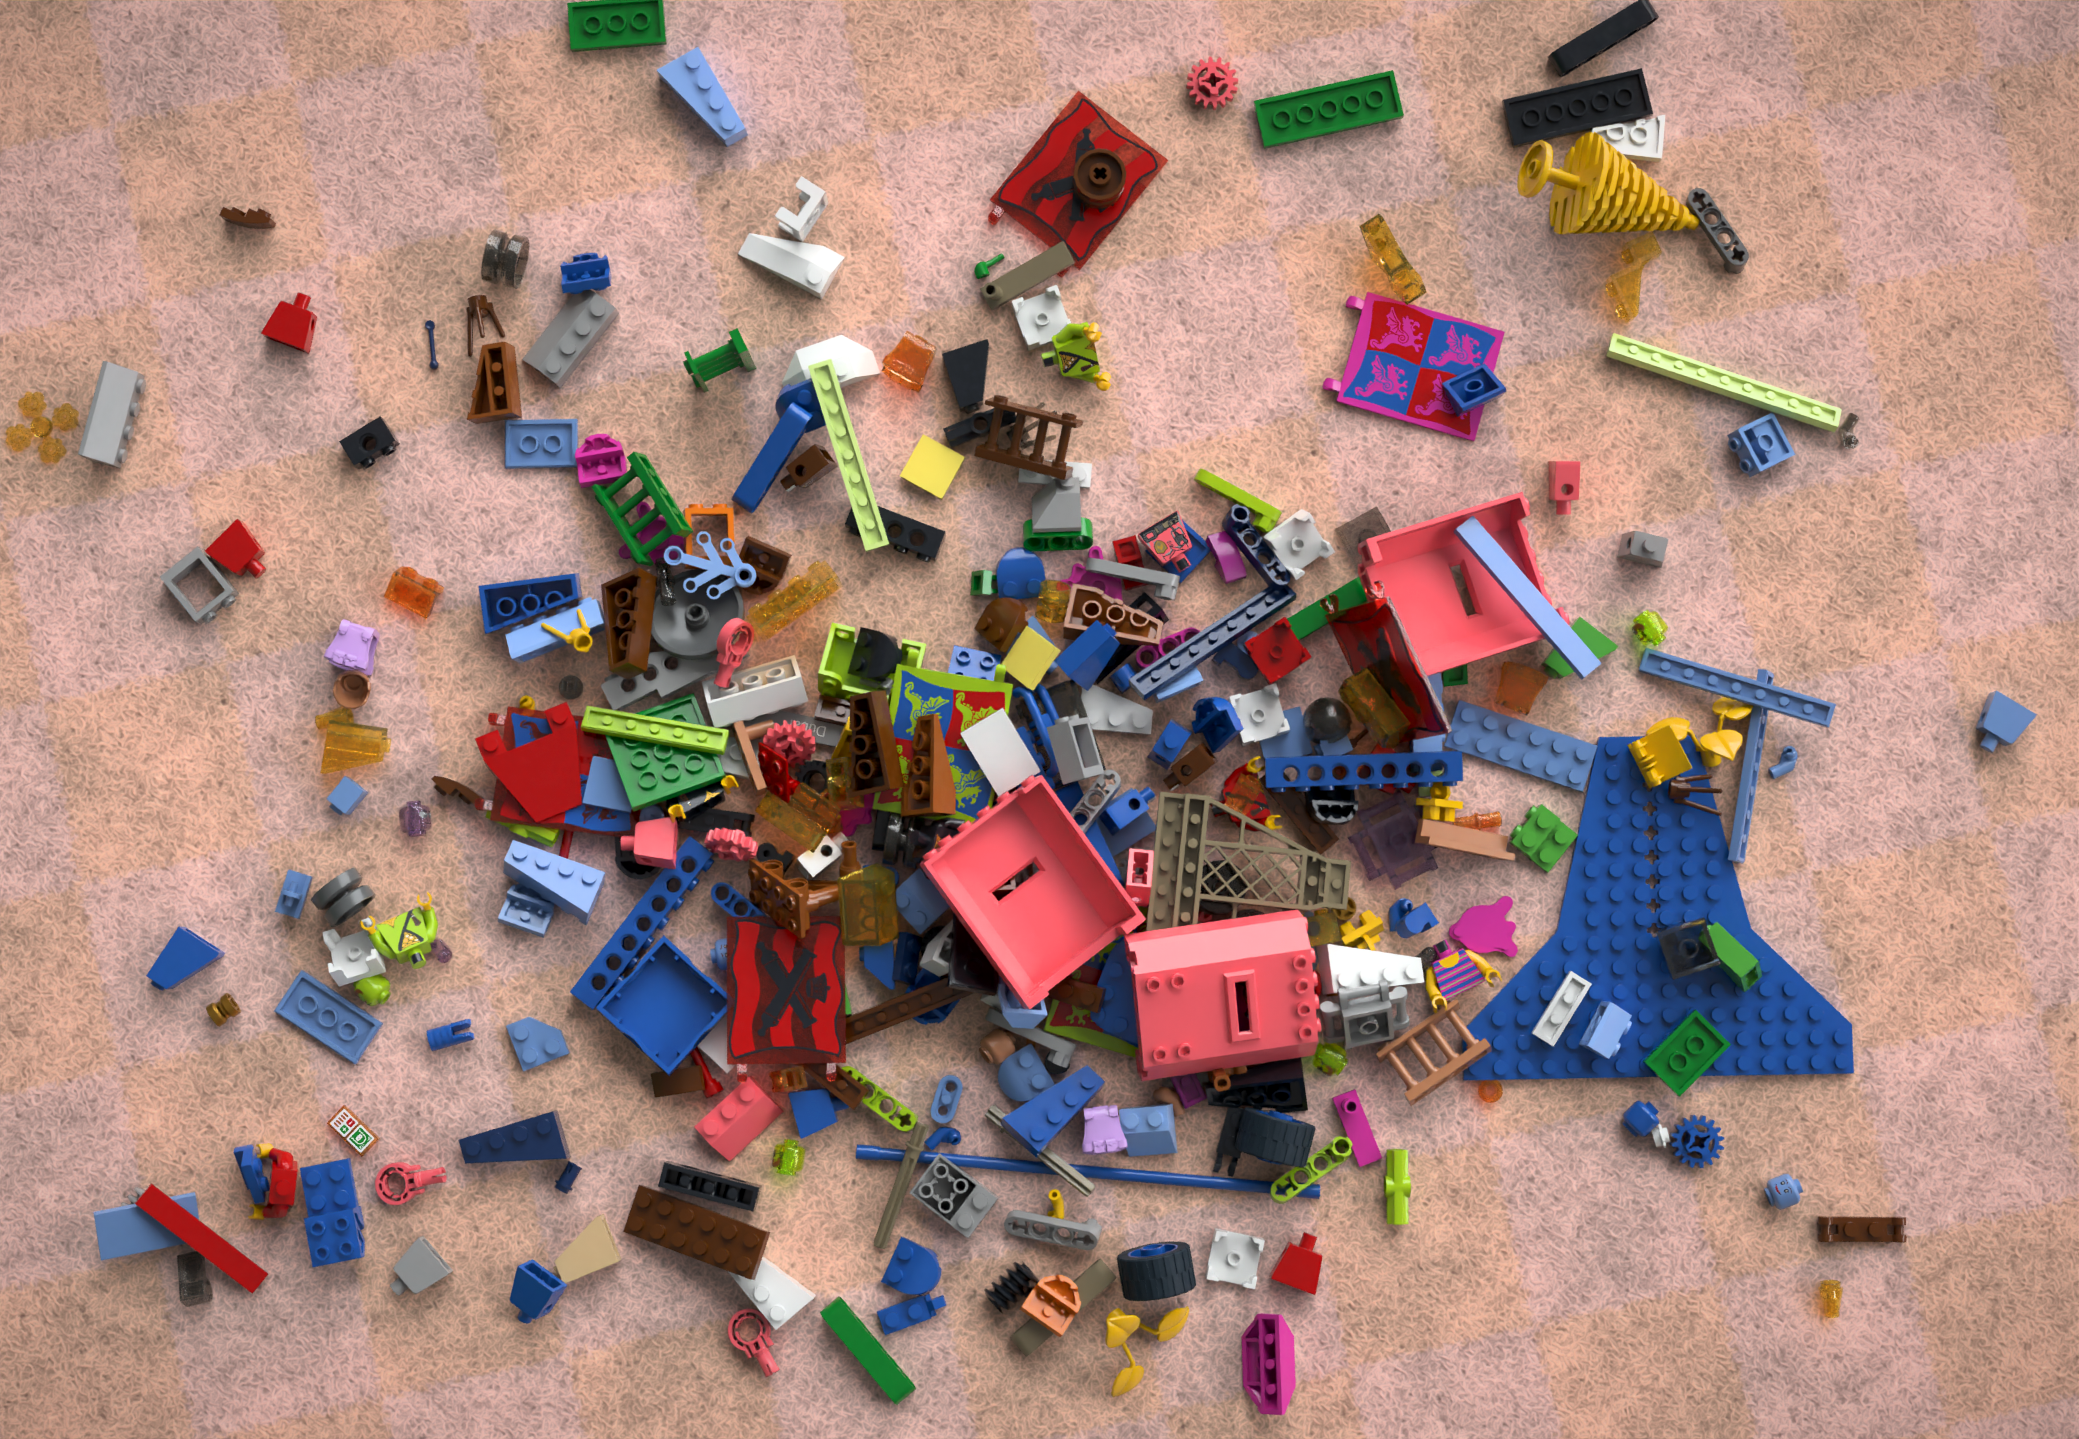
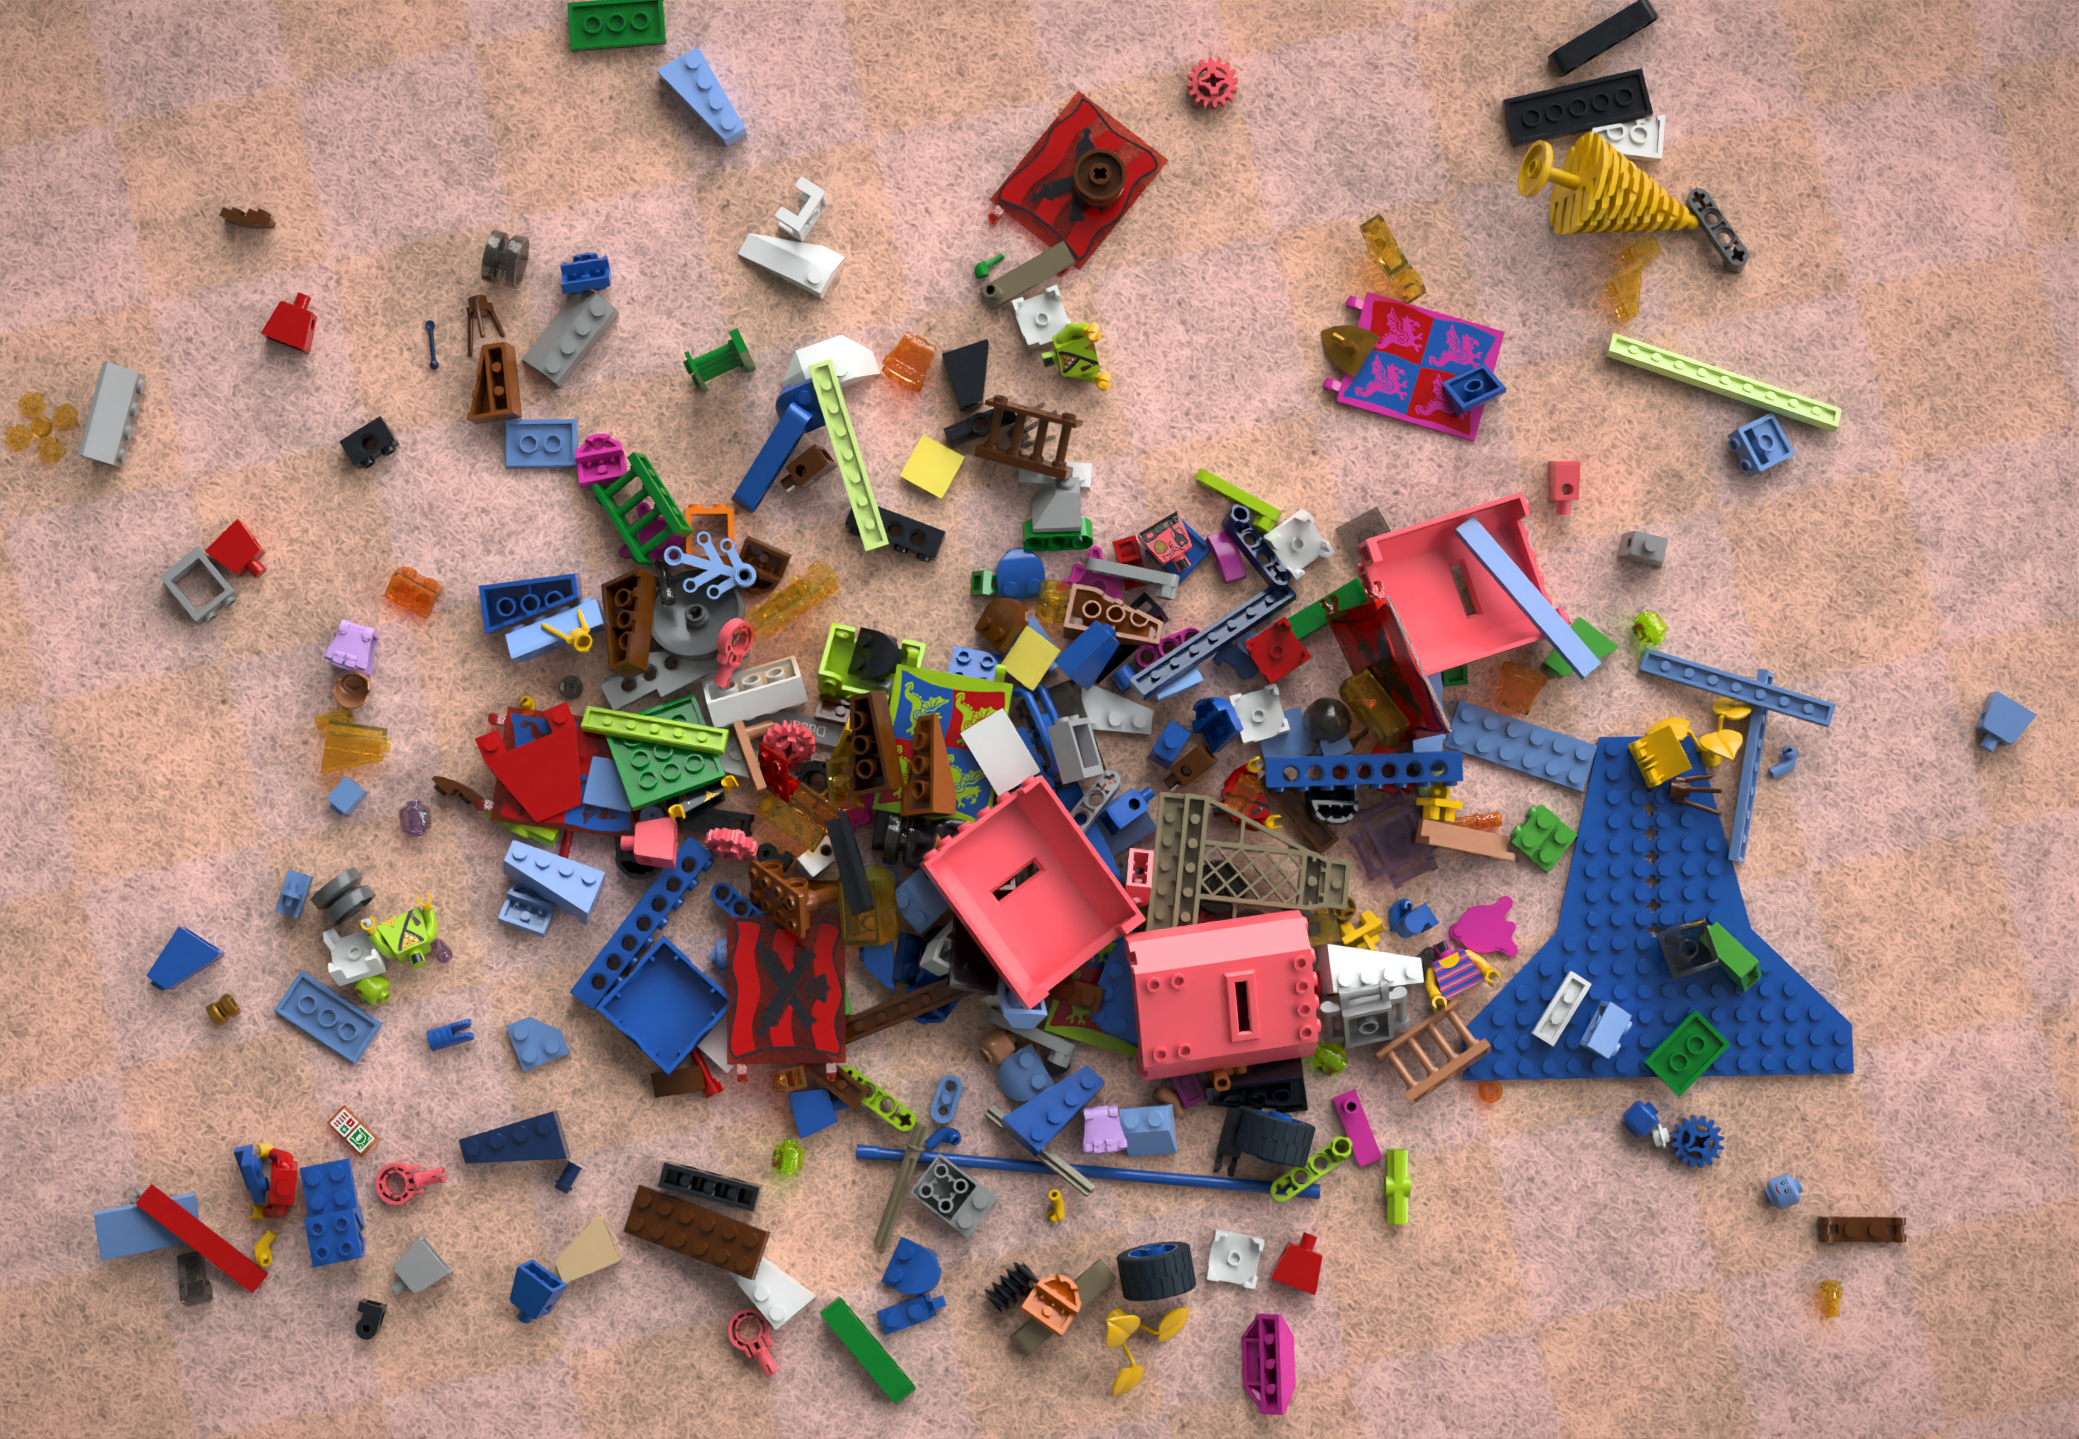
coral slope [694,1076,784,1162] -> none
light grey beam [1004,1210,1102,1250] -> none
green plate [1253,70,1404,149] -> none
clear smoke arm [1838,413,1860,449] -> none
none -> yellow arm [254,1229,278,1267]
none -> black leg [356,1298,388,1340]
none -> black fence [825,810,876,916]
none -> pearl gold shield [1321,325,1380,378]

